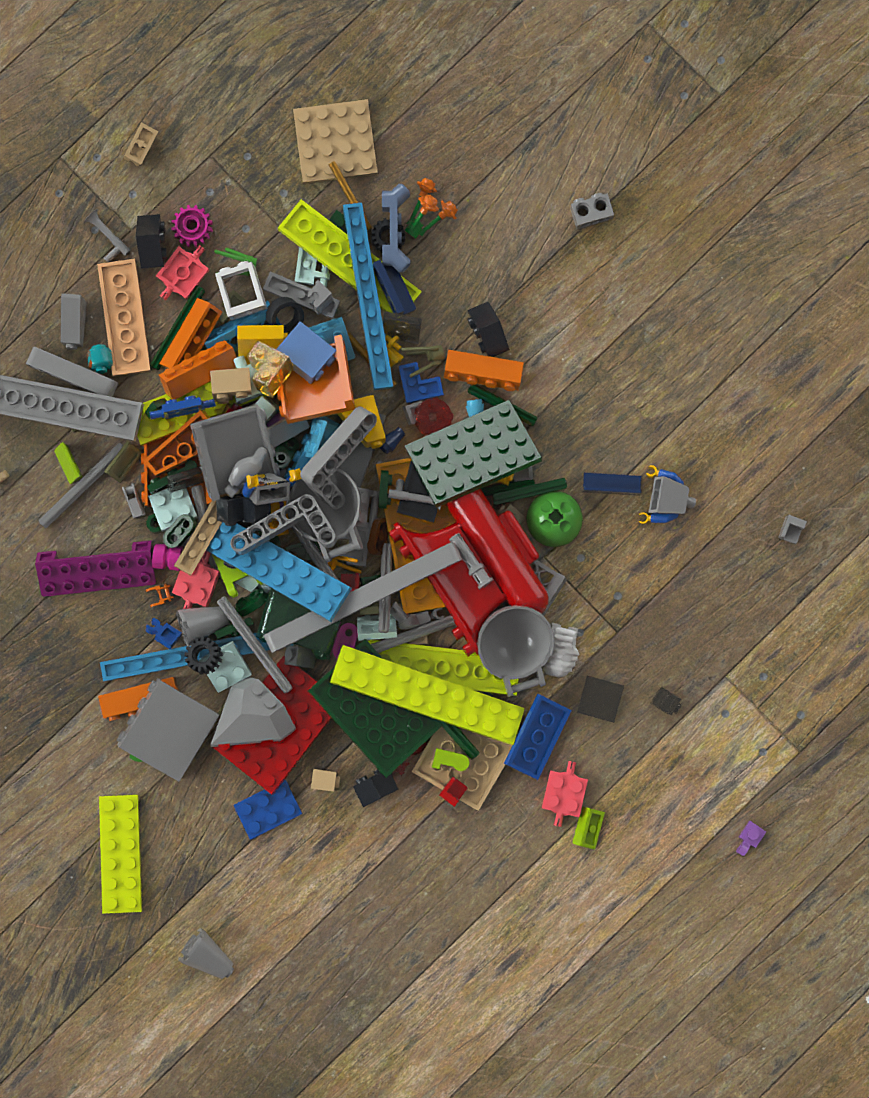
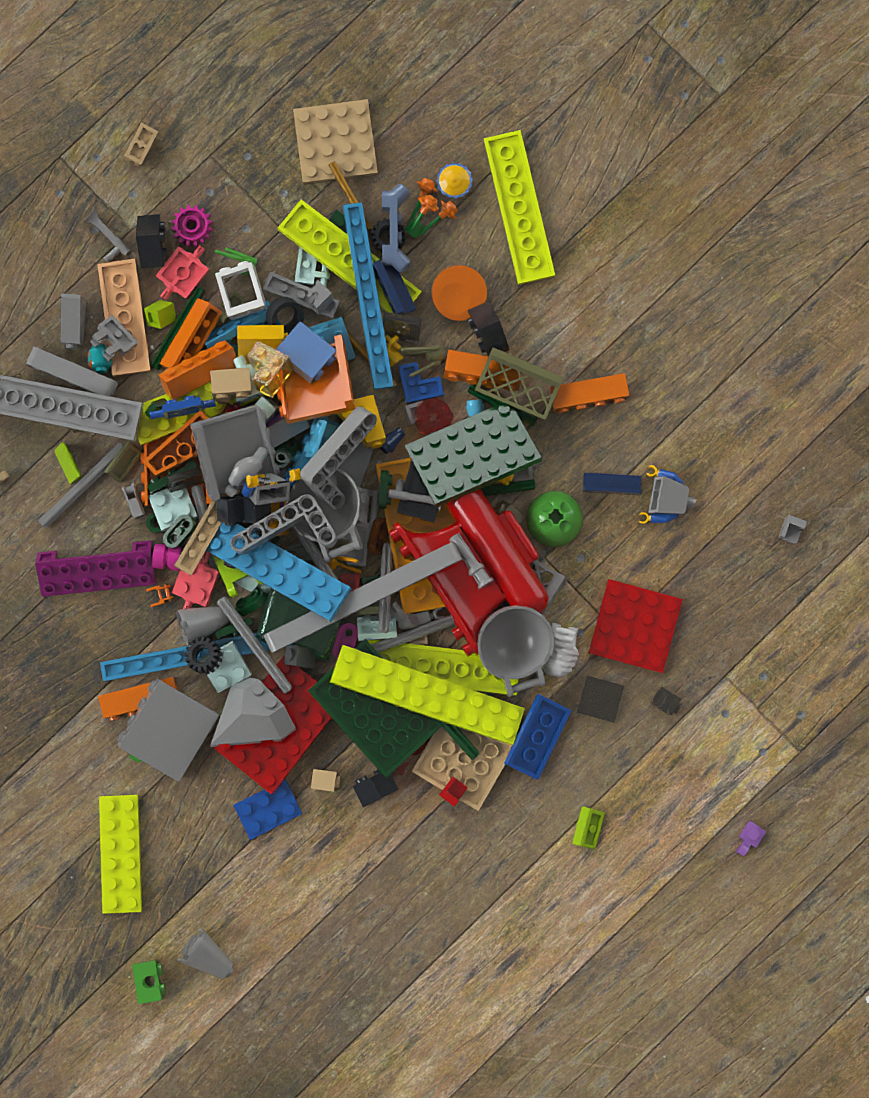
blue plate [146,618,182,649] -> none
lime leg [432,748,469,771] -> none
dark green axle [492,478,567,505] -> none
coral plate [542,761,588,827] -> none
light grey brick [570,193,614,230] -> none
none -> light grey plate [90,315,138,361]
none -> bright green brick [132,959,166,1004]
none -> lime panel [144,300,176,329]
none -> orange piece [431,265,487,321]
none -> yellow piece [436,162,473,199]
none -> olive fence [475,347,564,420]
none -> neon yellow plate [484,130,555,285]
none -> orange brick [549,373,629,414]
none -> red plate [588,579,683,673]

